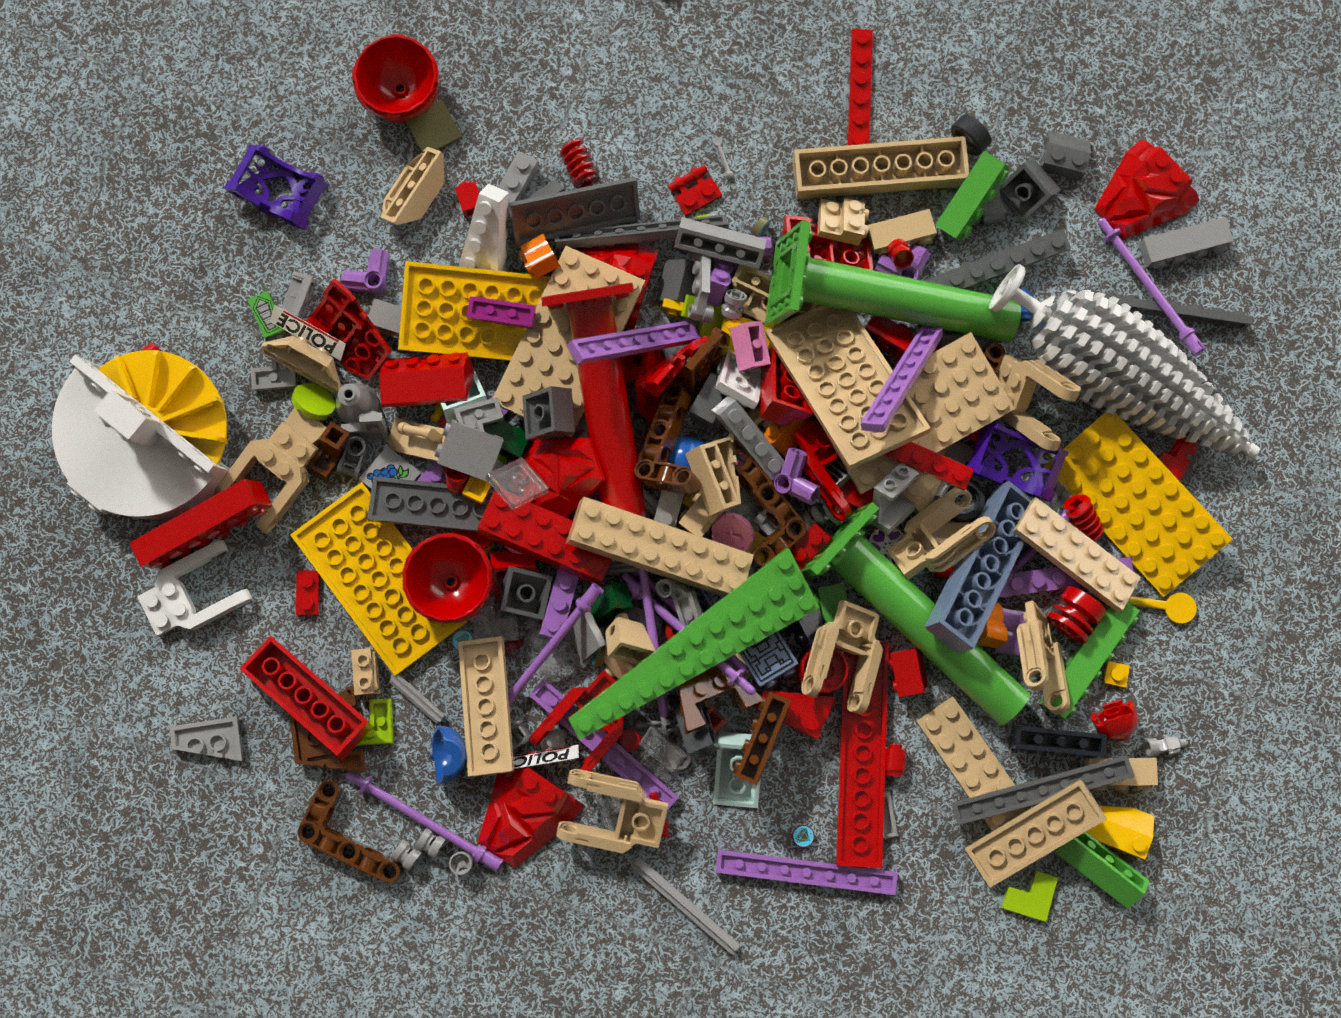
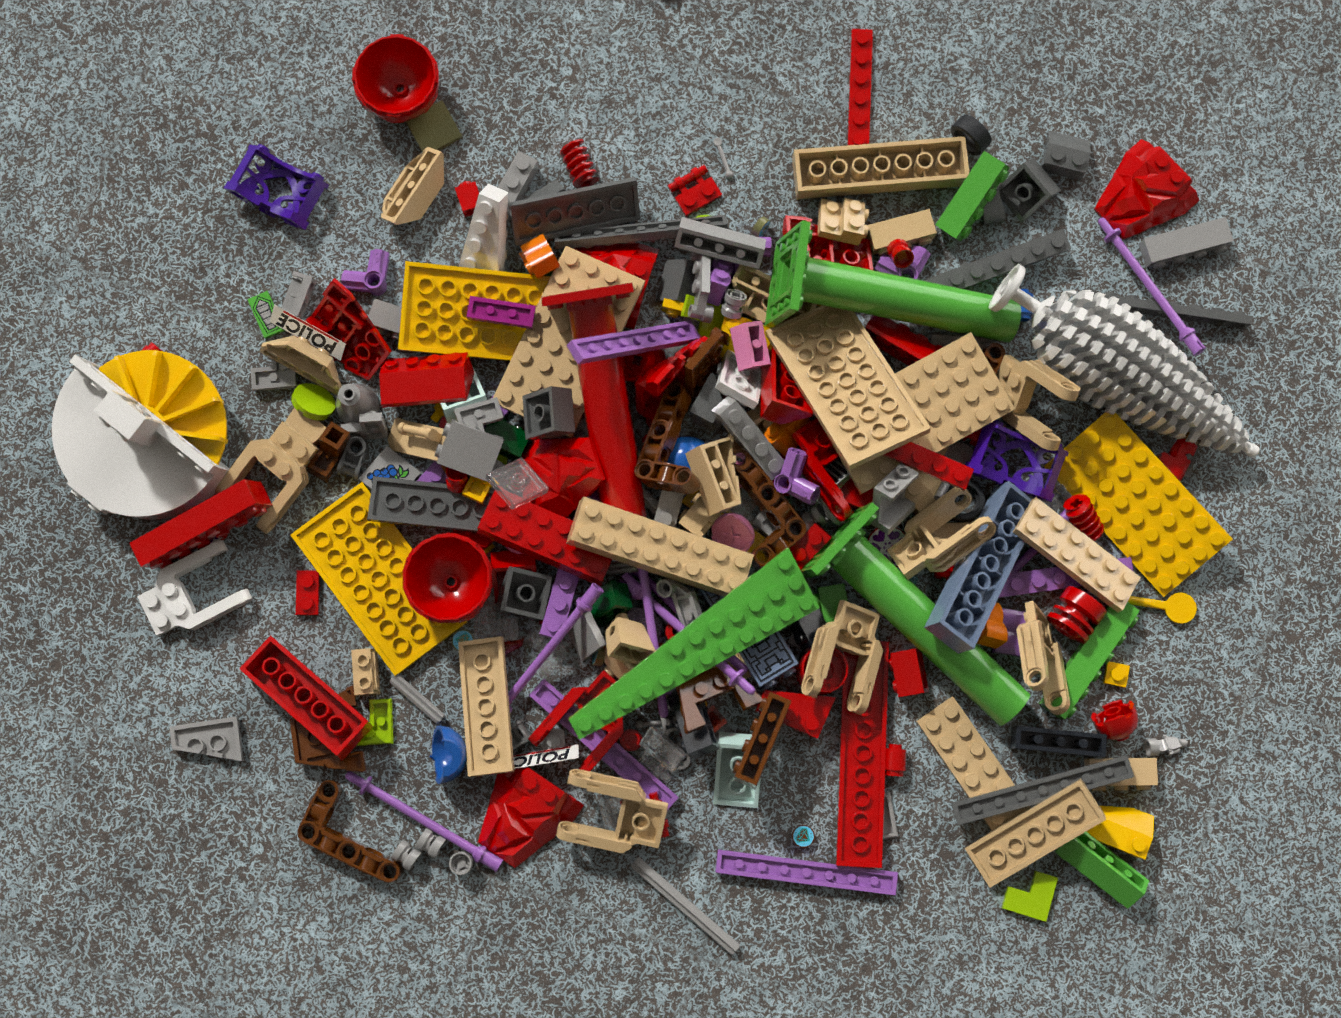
medium lavender plate [861,326,943,433] -> none

